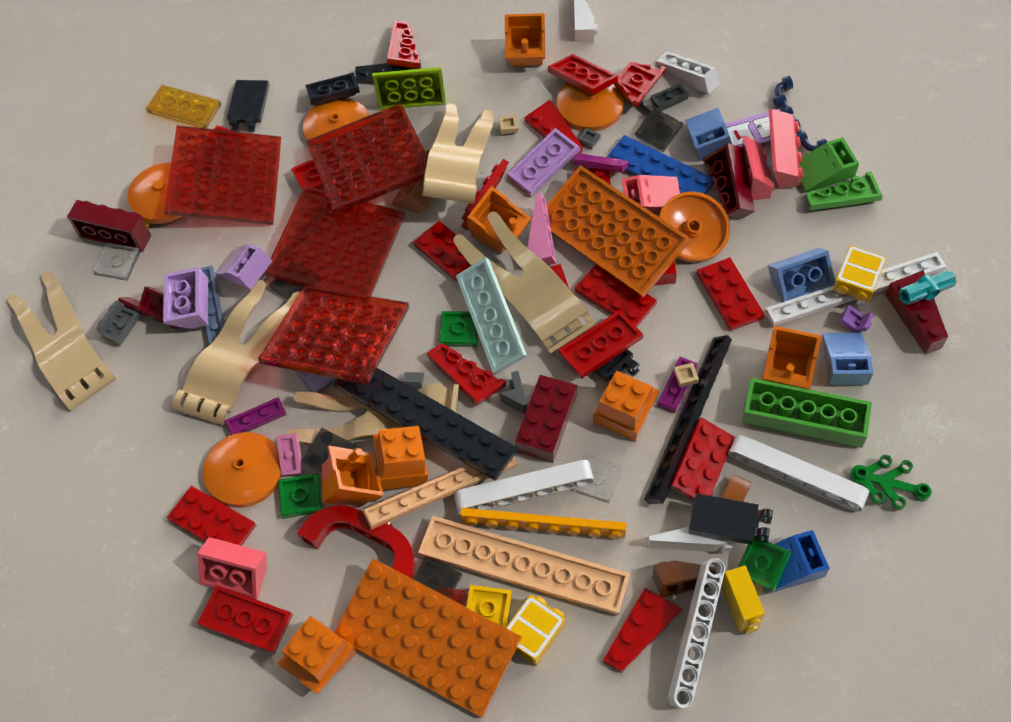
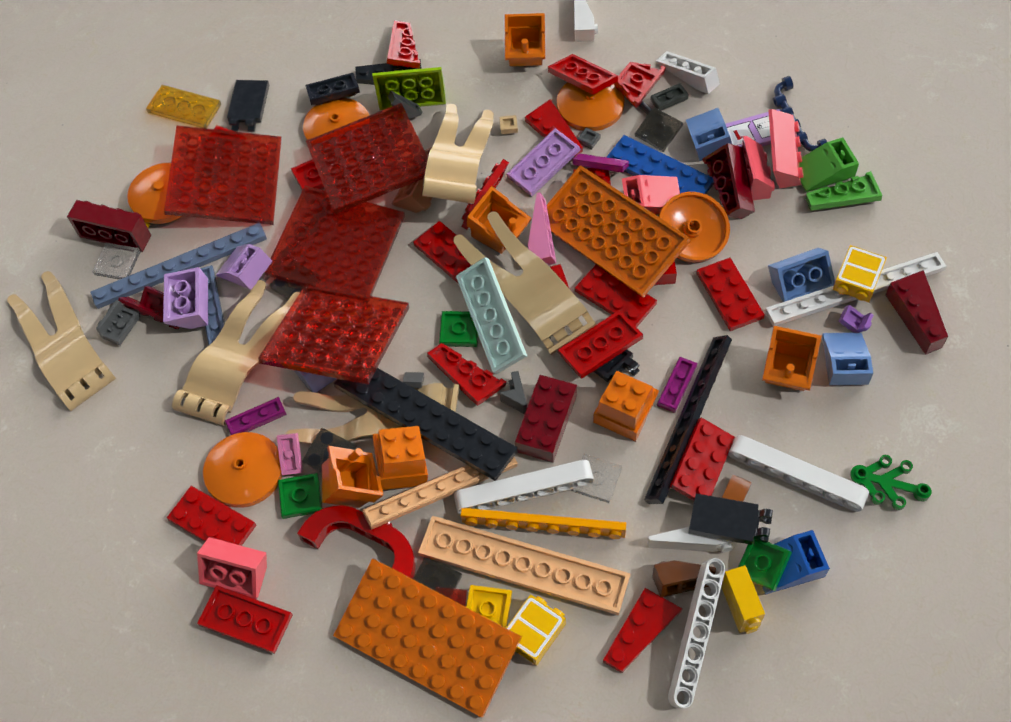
orange piece [277,616,357,694] -> none
tan plate [674,363,699,388] -> none
bright green brick [742,378,872,448] -> none
teal piece [899,271,957,305] -> none
none -> sand blue plate [90,222,267,309]
none -> dark grey slope [388,91,423,122]

